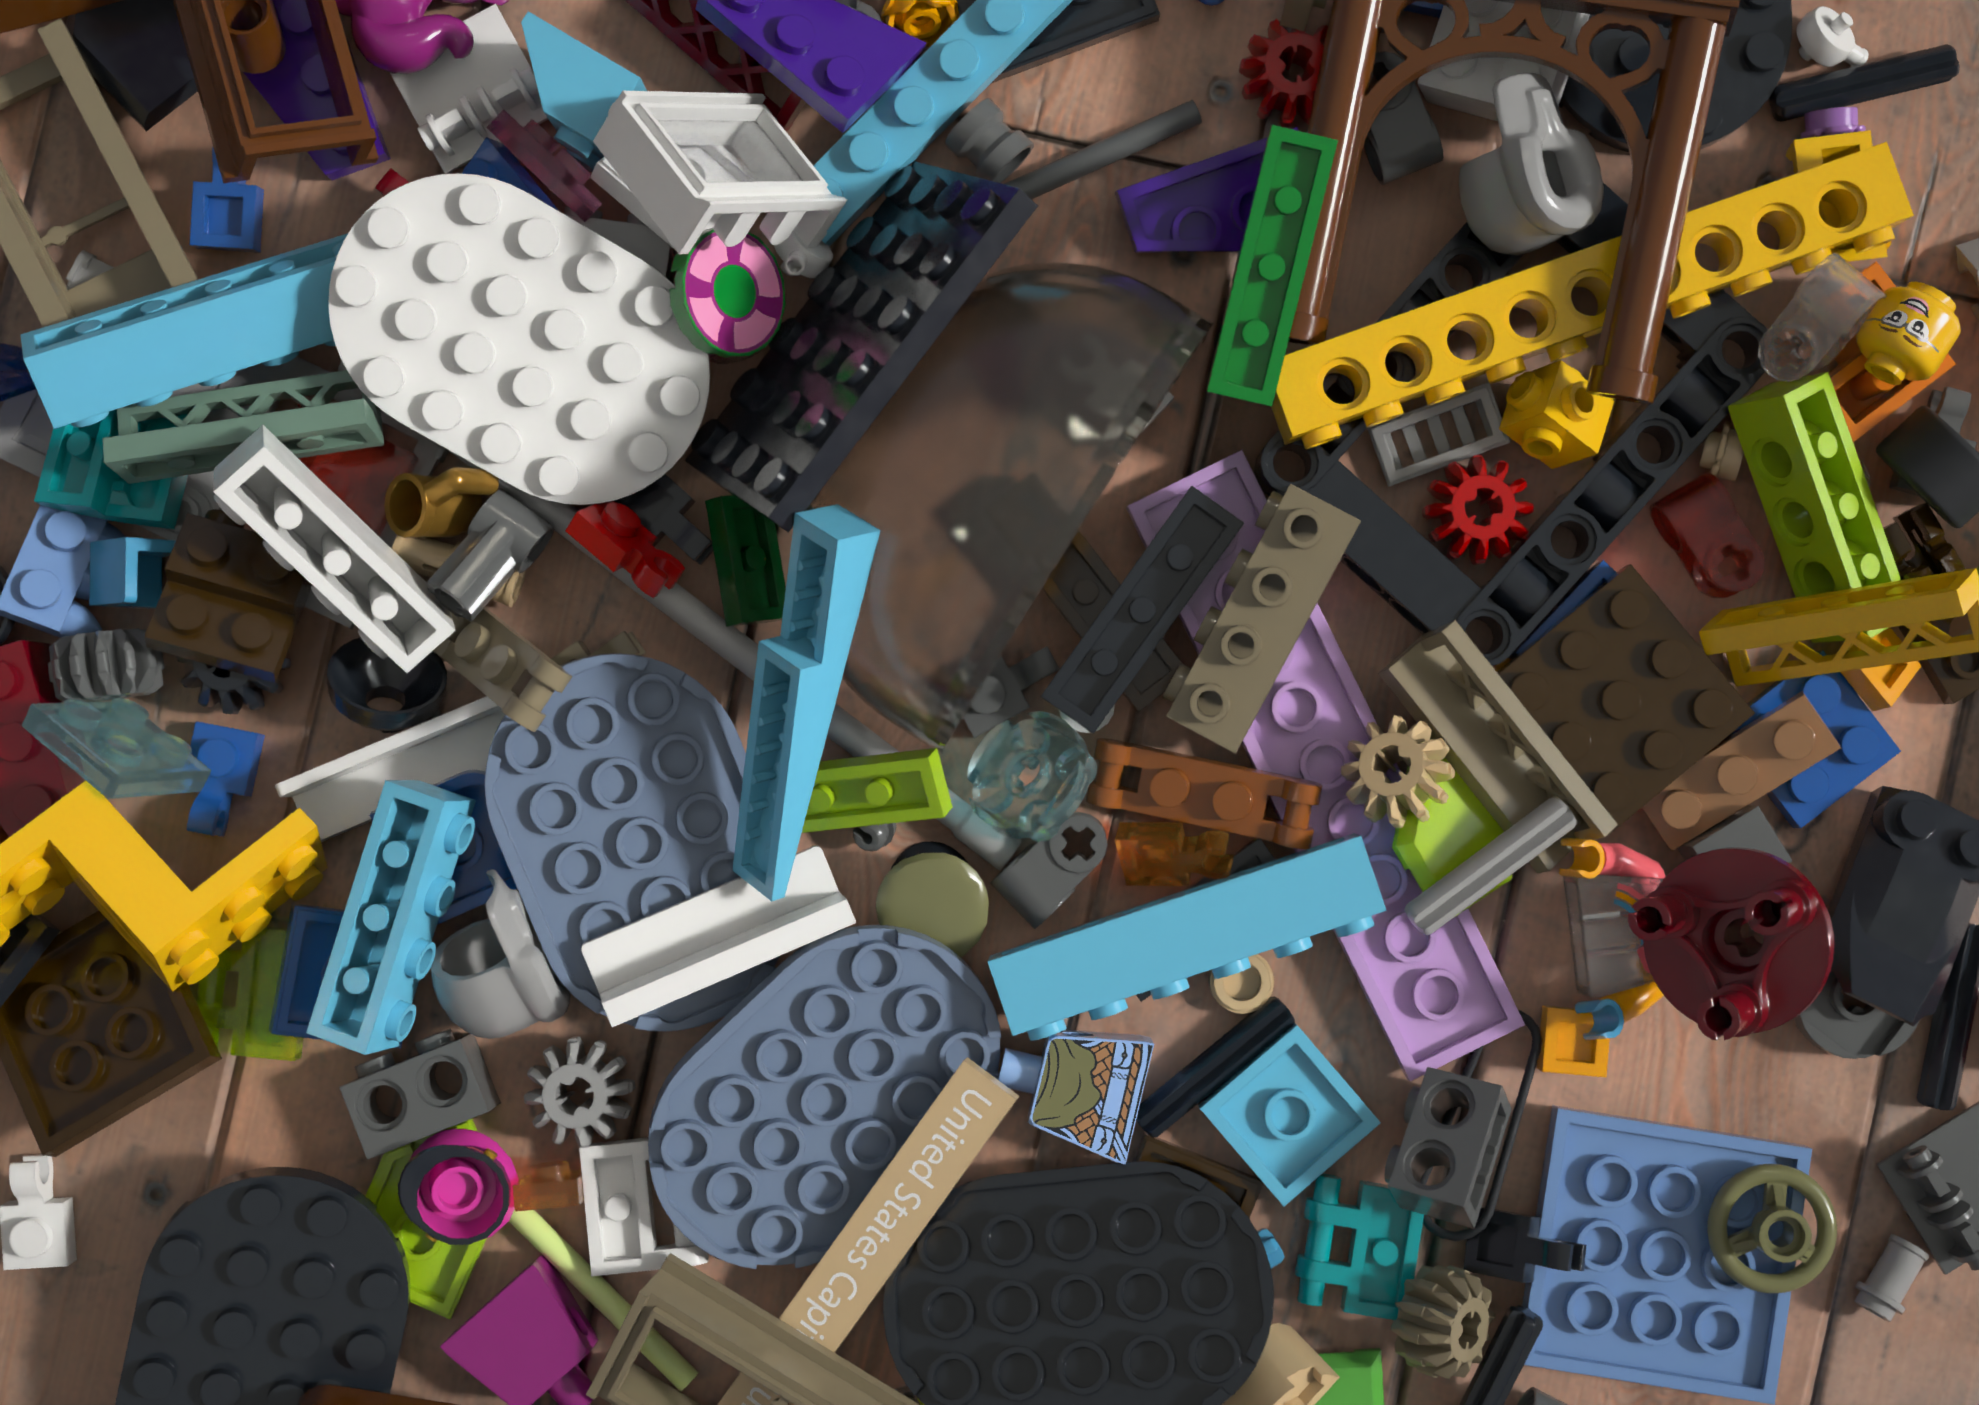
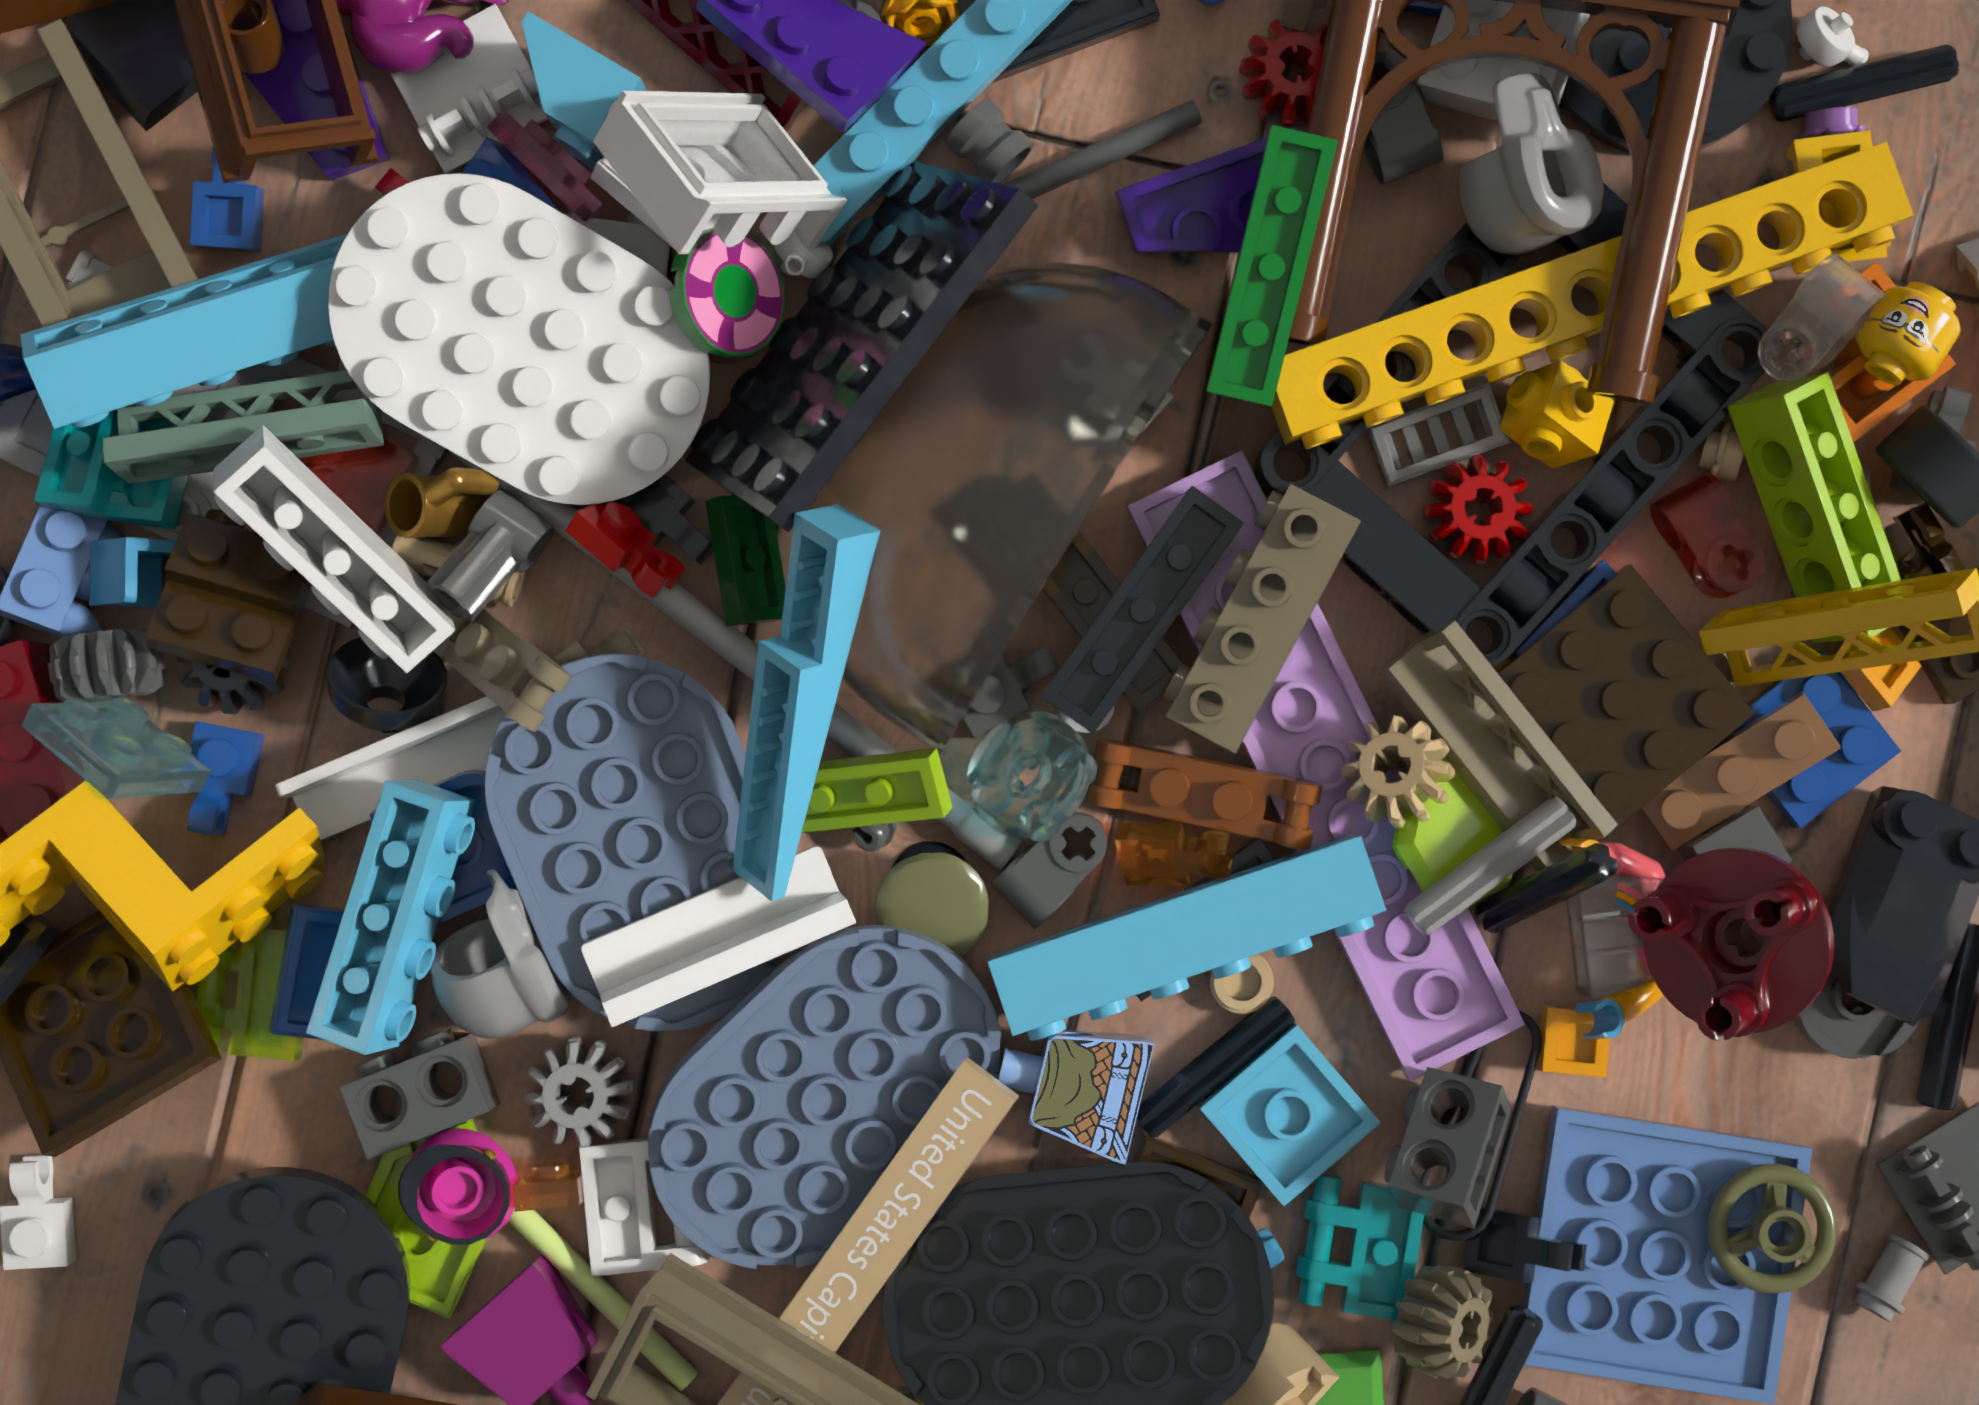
none -> black axle [1475,843,1618,933]

